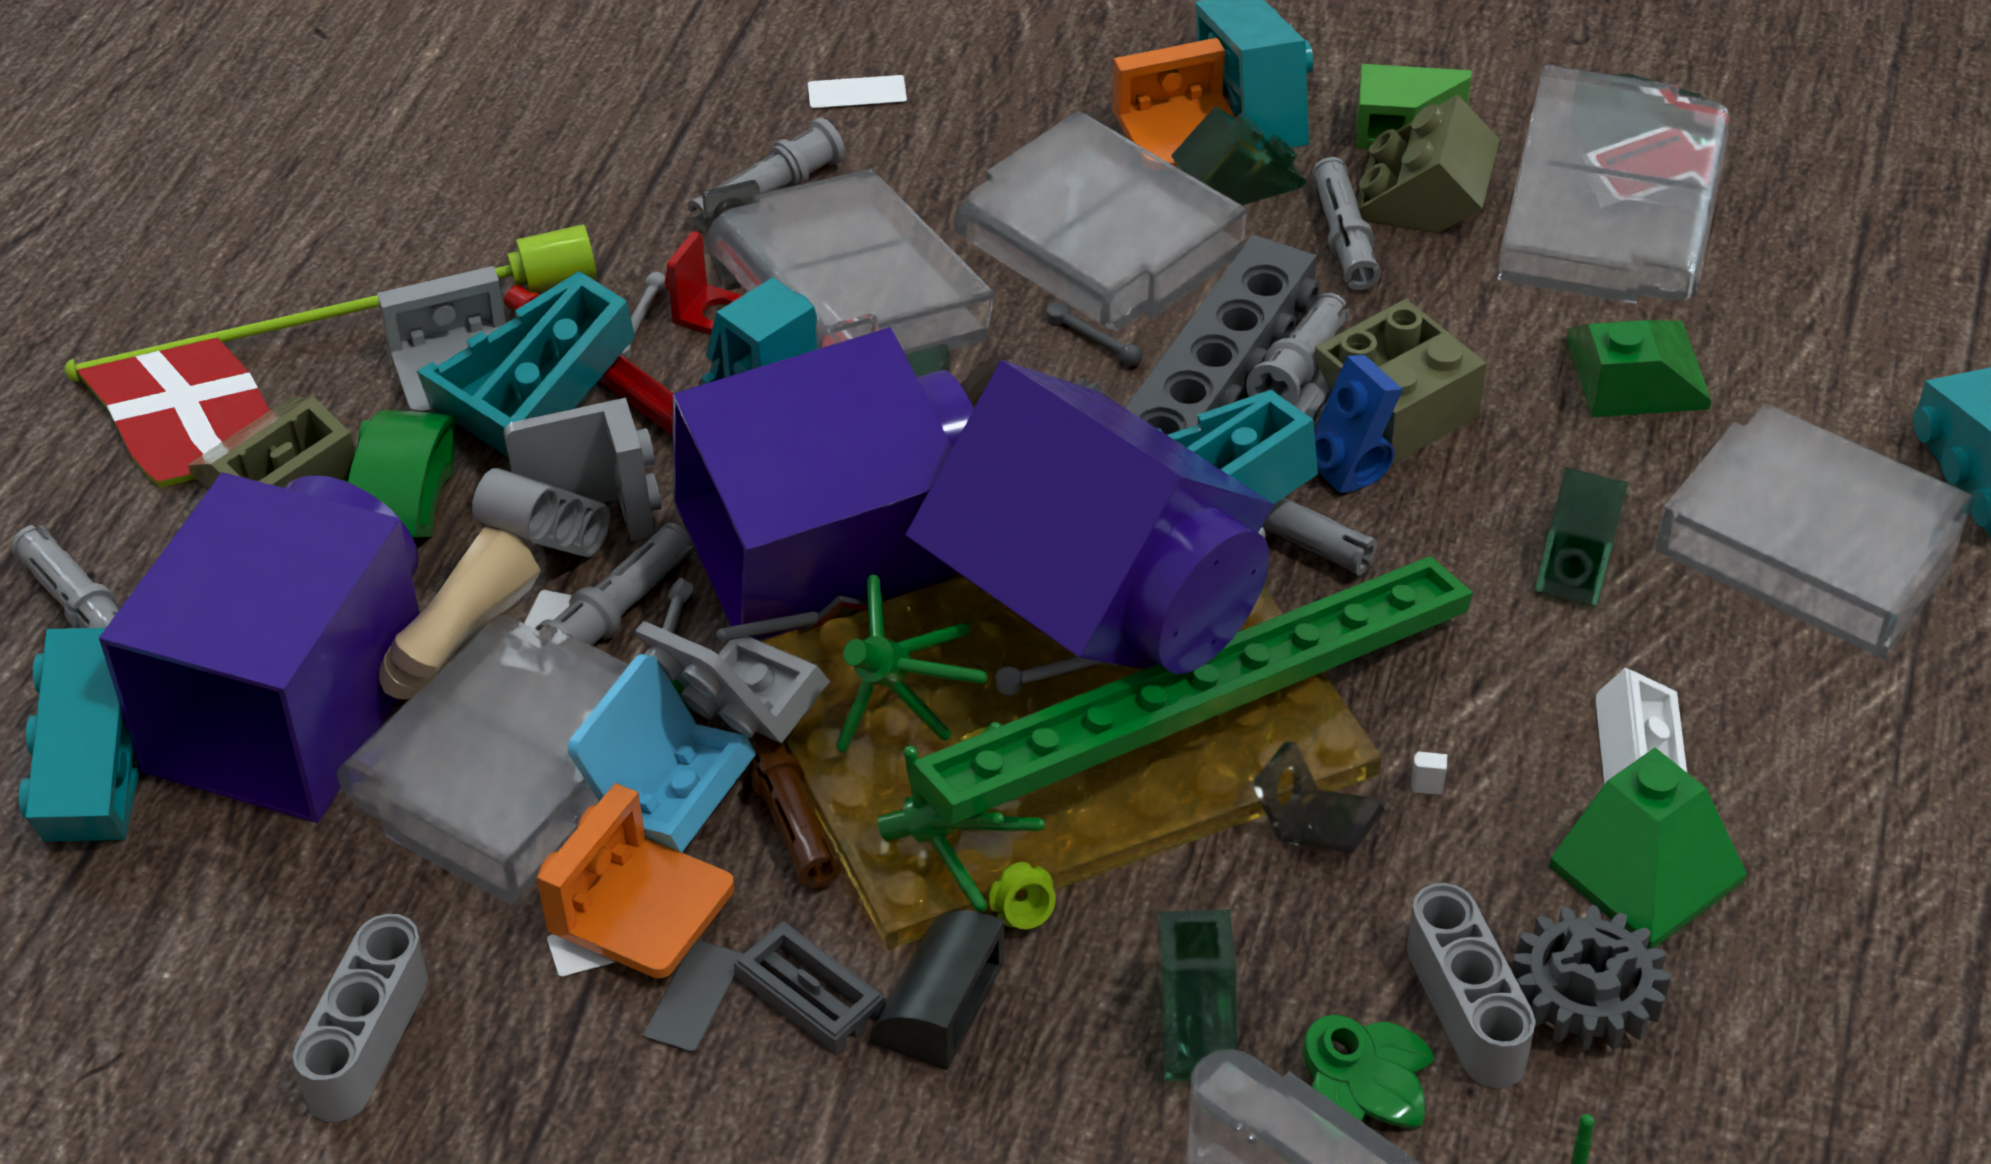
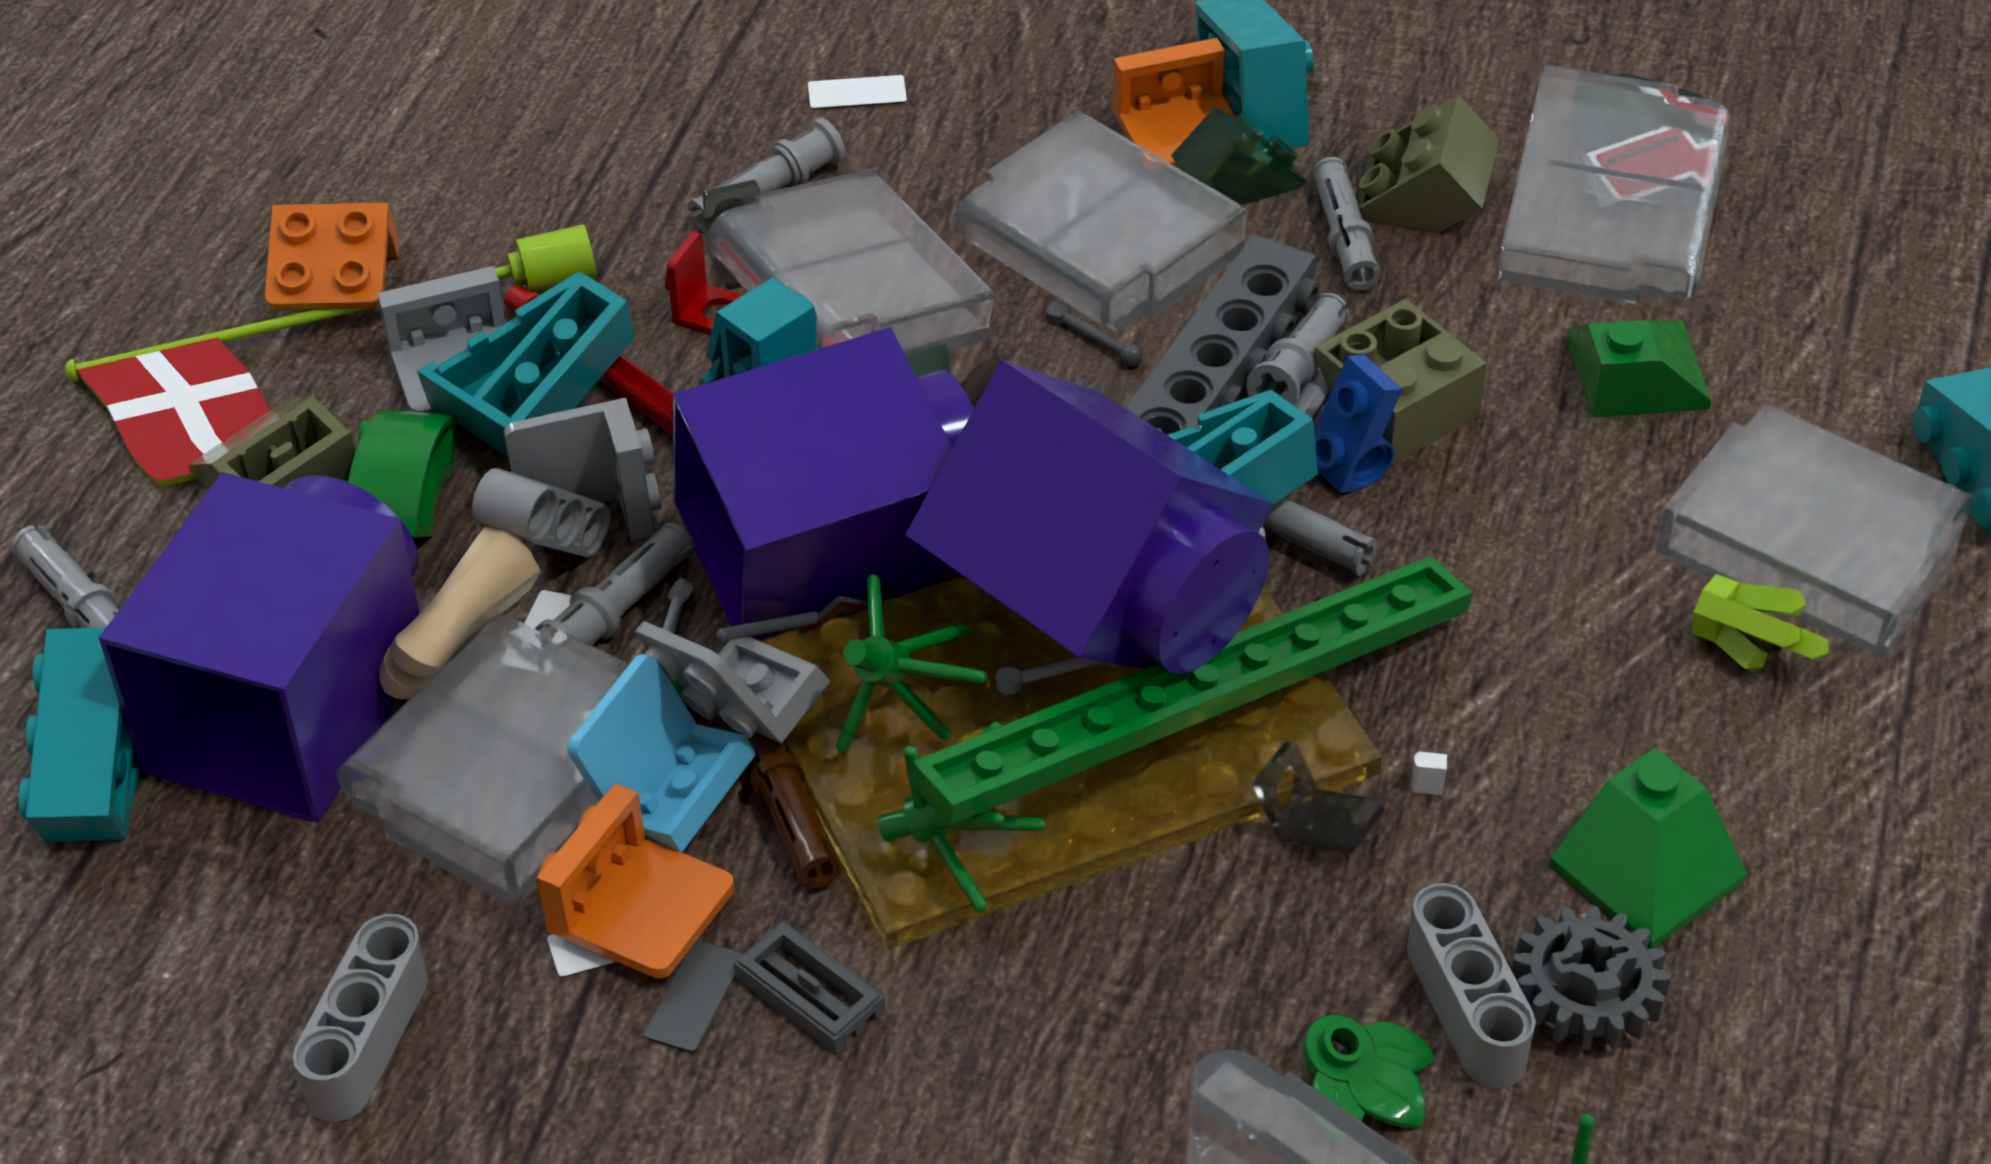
light grey hinge [621,272,666,359] -> none
pearl dark grey brick [869,910,1005,1070] -> none
lime plate [988,862,1056,929] -> none
clear green slope [1156,910,1238,1081] -> none
bright green slope [1355,64,1471,149] -> none
clear green slope [1535,467,1632,606] -> none
white slope [1596,668,1687,784] -> none
none -> orange bracket [265,203,400,310]
none -> lime rock [1692,574,1829,672]

